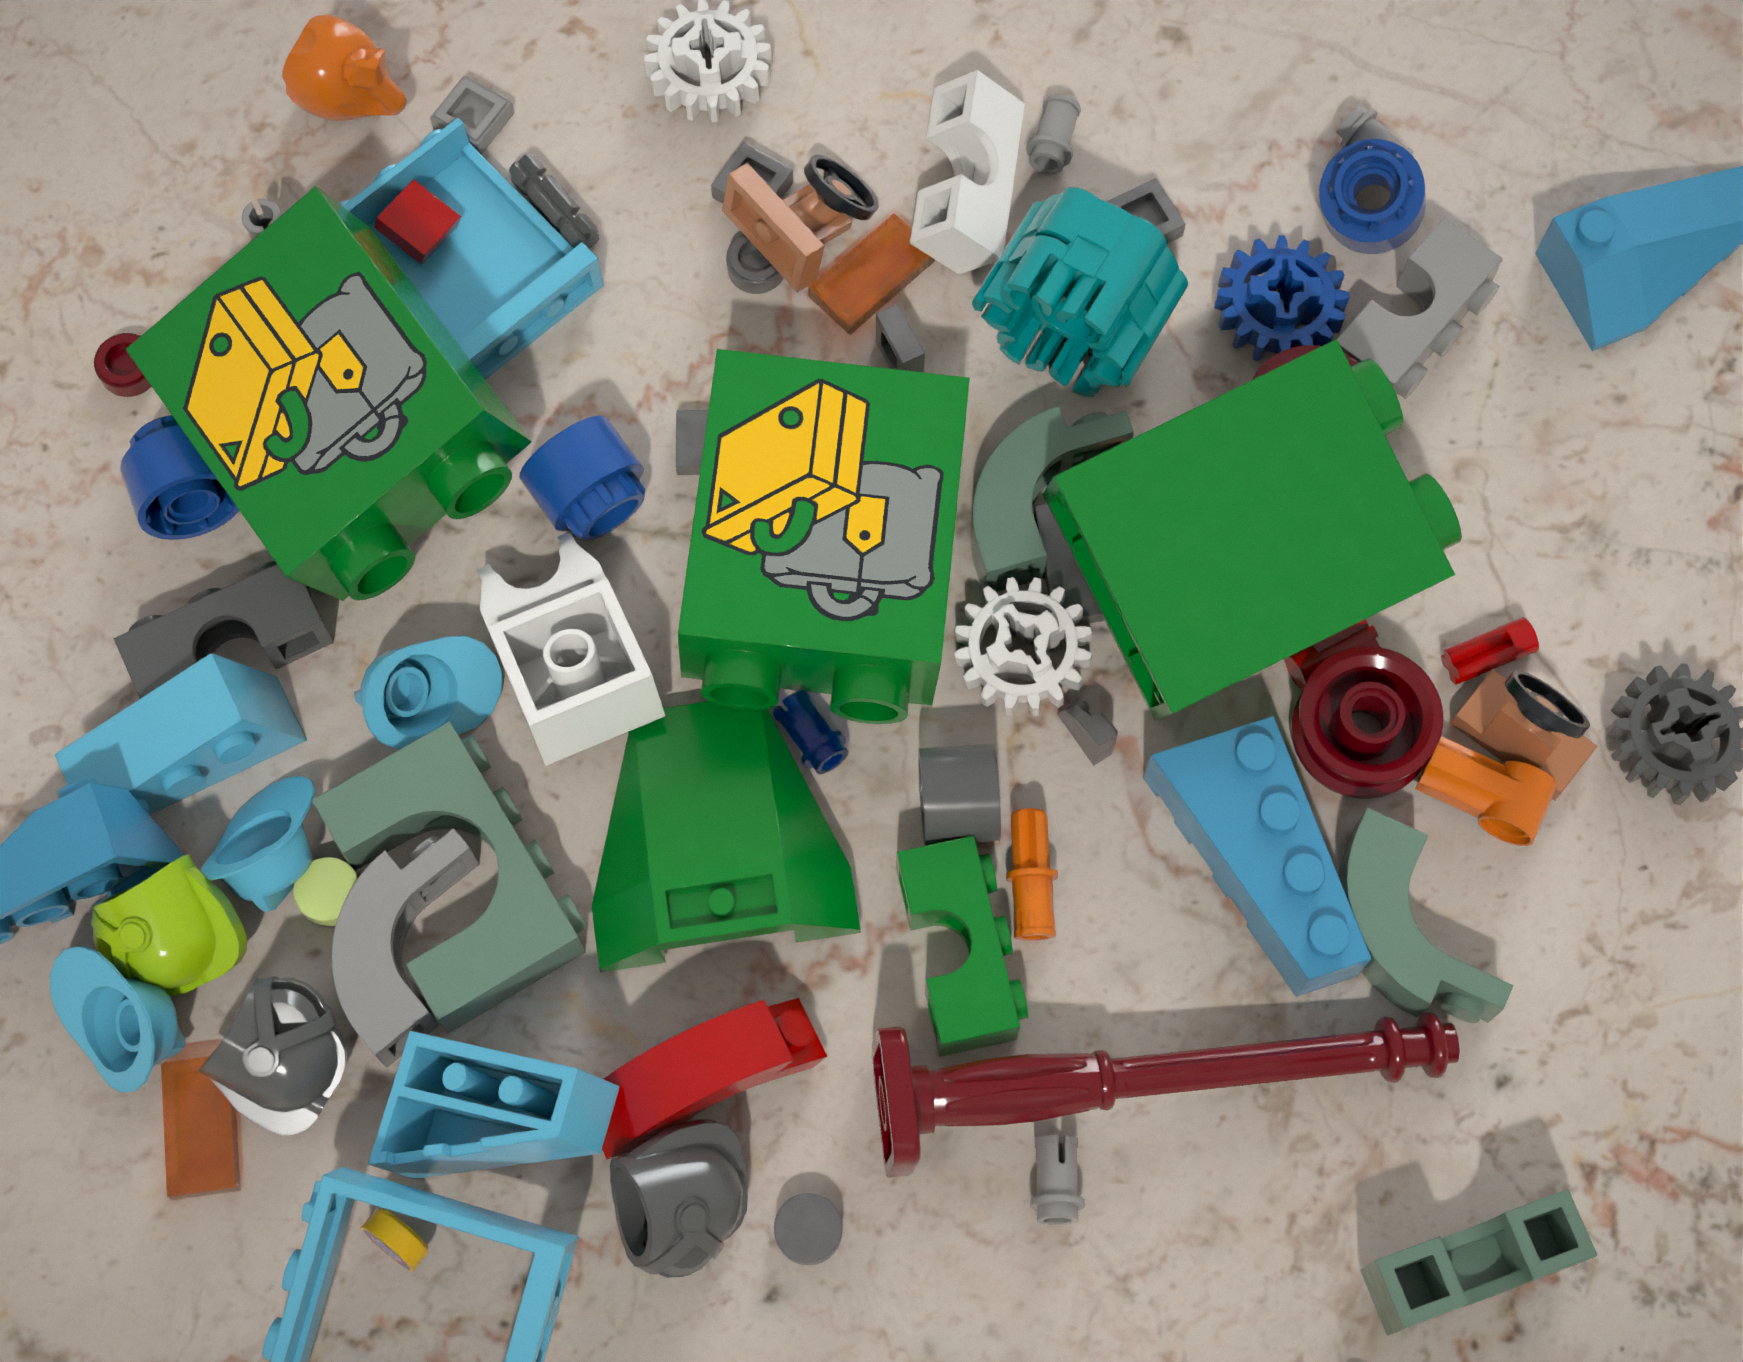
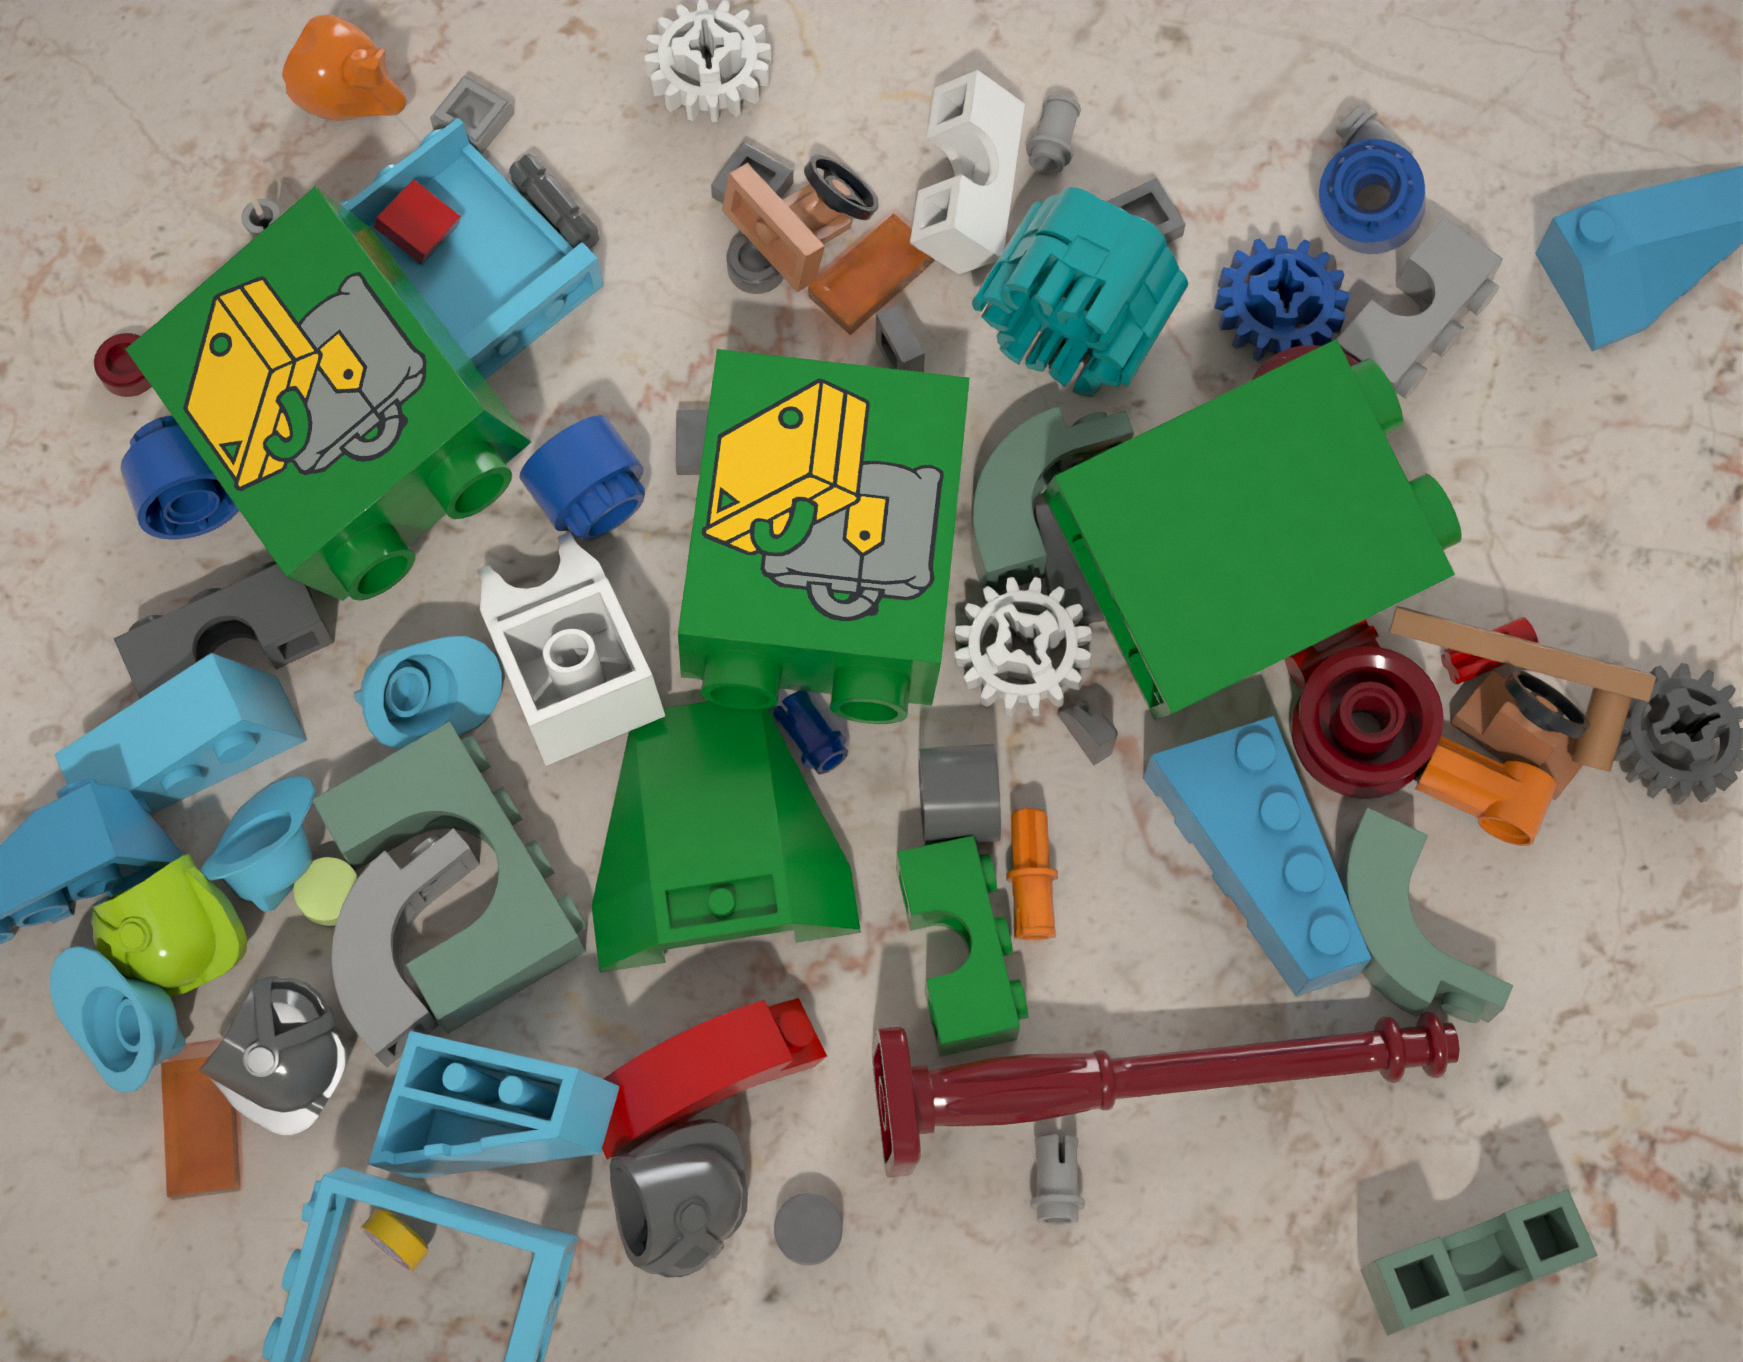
none -> medium nougat piece [1389,605,1656,772]

